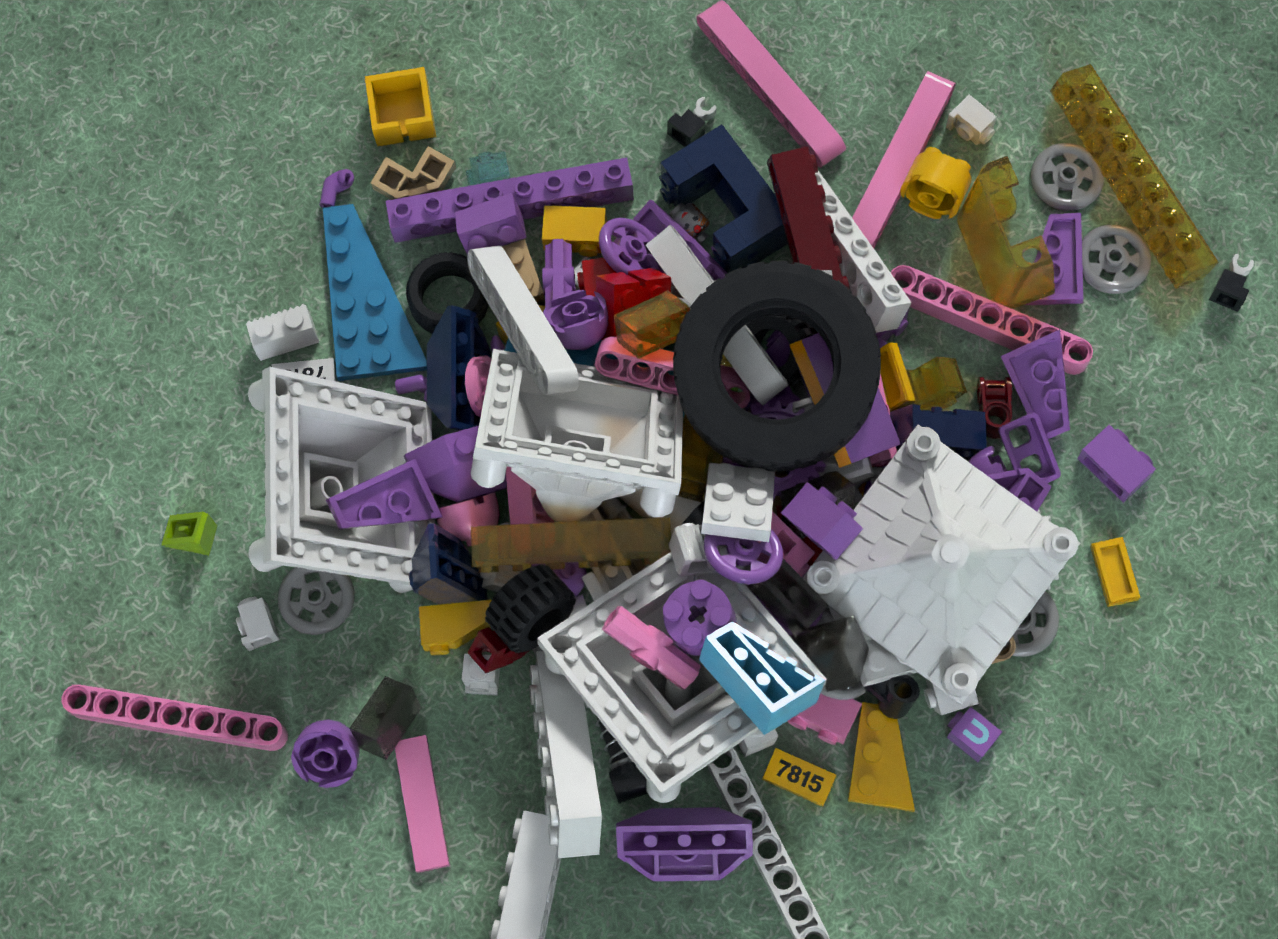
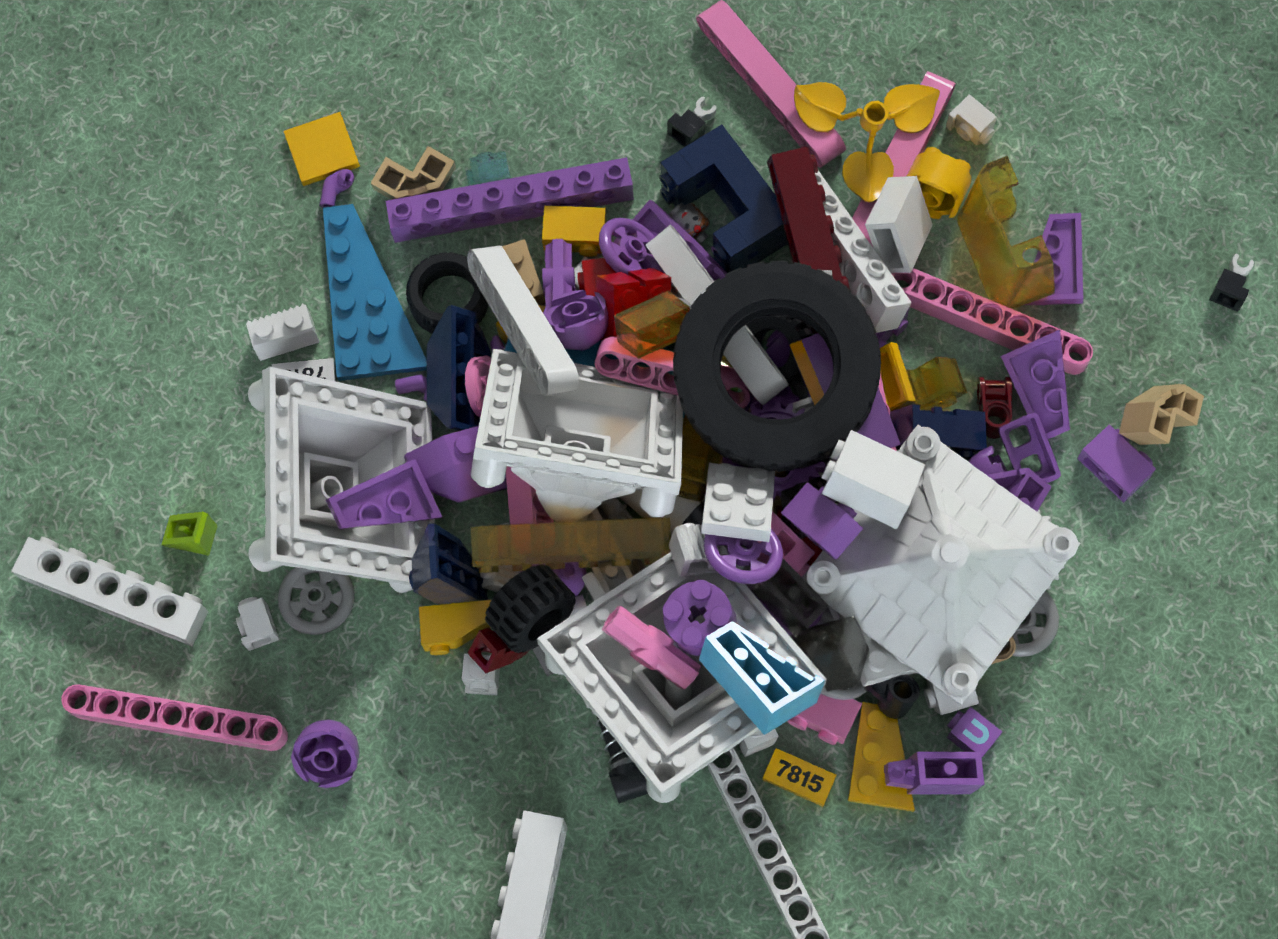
clear smoke brick [349,676,422,760] -> none
yellow piece [365,67,437,147] -> none
bright pink tile [394,735,450,873] -> none
bright pink cylinder [436,492,500,547] -> none
medium lavender brick [454,193,527,255] -> none
white brick [529,651,602,859] -> none
medium lavender wedge [616,807,753,881] -> none
light grey plate [1031,143,1104,211] -> none
clear yellow brick [1050,64,1219,289] -> none
light grey plate [1082,224,1151,294] -> none
yellow tile [1090,537,1141,607] -> none
none -> white brick [11,537,208,646]
none -> yellow tile [284,112,360,186]
none -> yellow plant [794,82,940,203]
none -> white brick [821,430,925,529]
none -> white brick [865,176,933,273]
none -> medium lavender hinge [884,752,985,794]
none -> tan brick [1119,384,1204,445]

